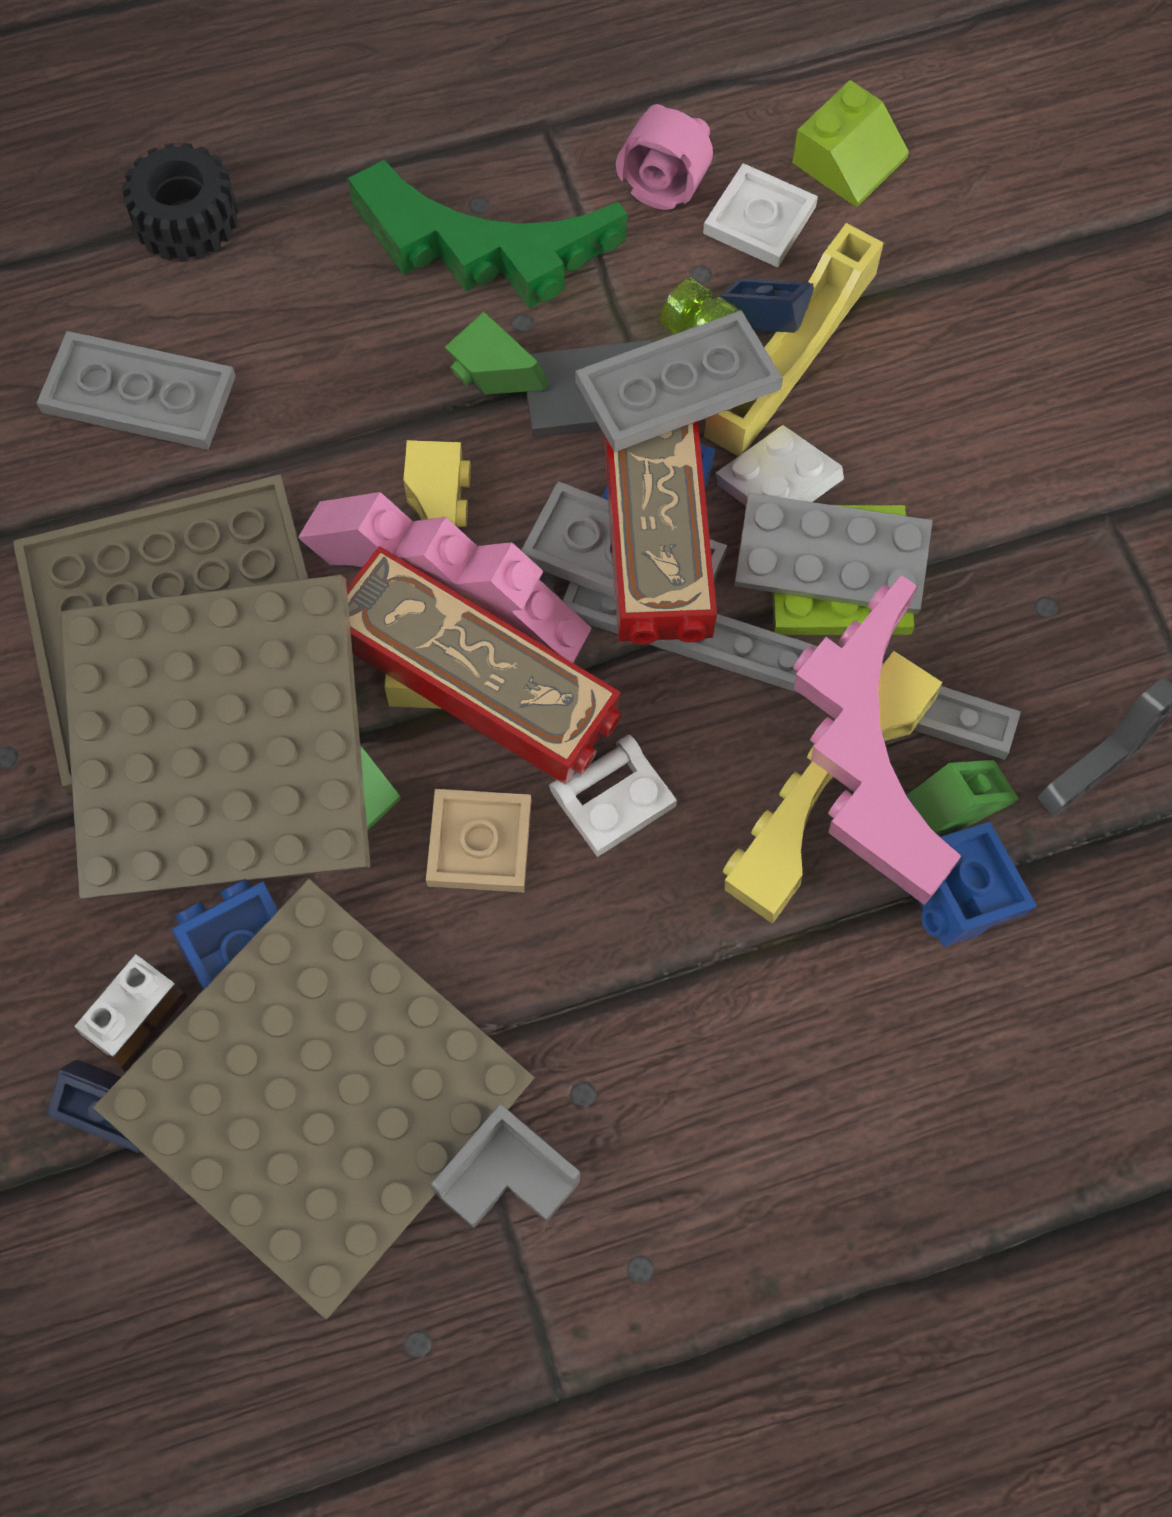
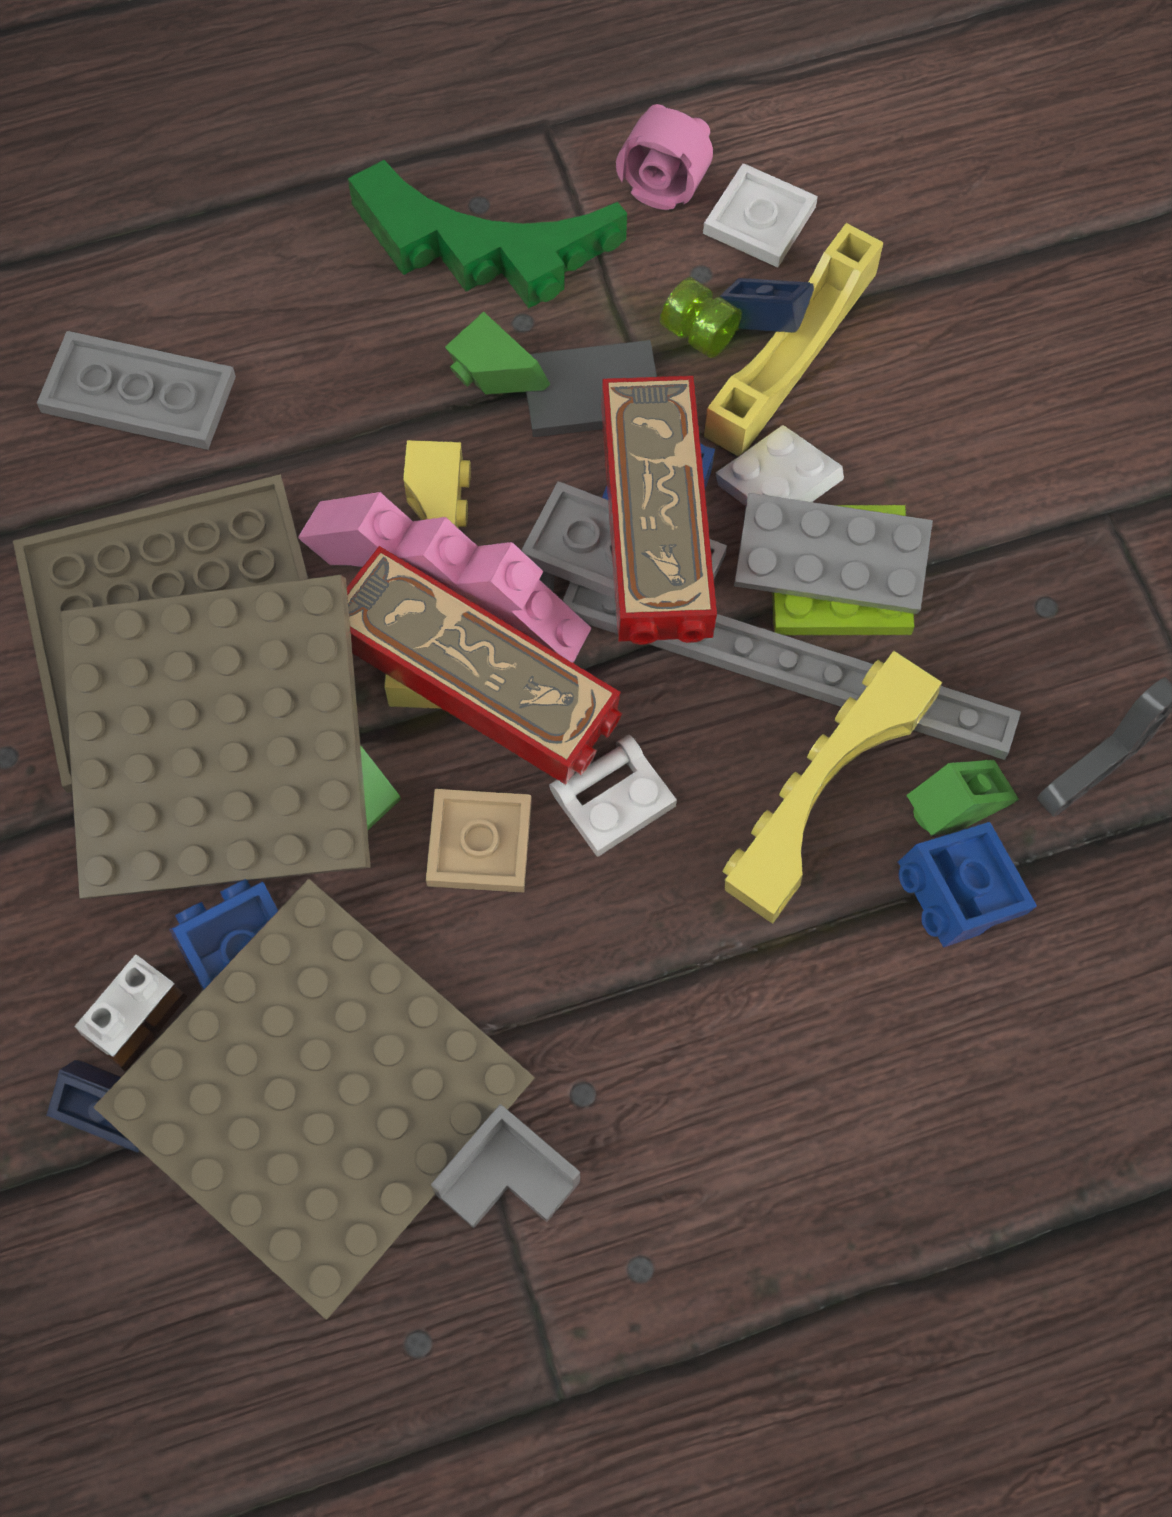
black tyre [122,143,238,262] -> none
light grey plate [575,310,783,452] -> none
lime slope [792,80,909,208] -> none
bright pink arch [793,575,961,905] -> none

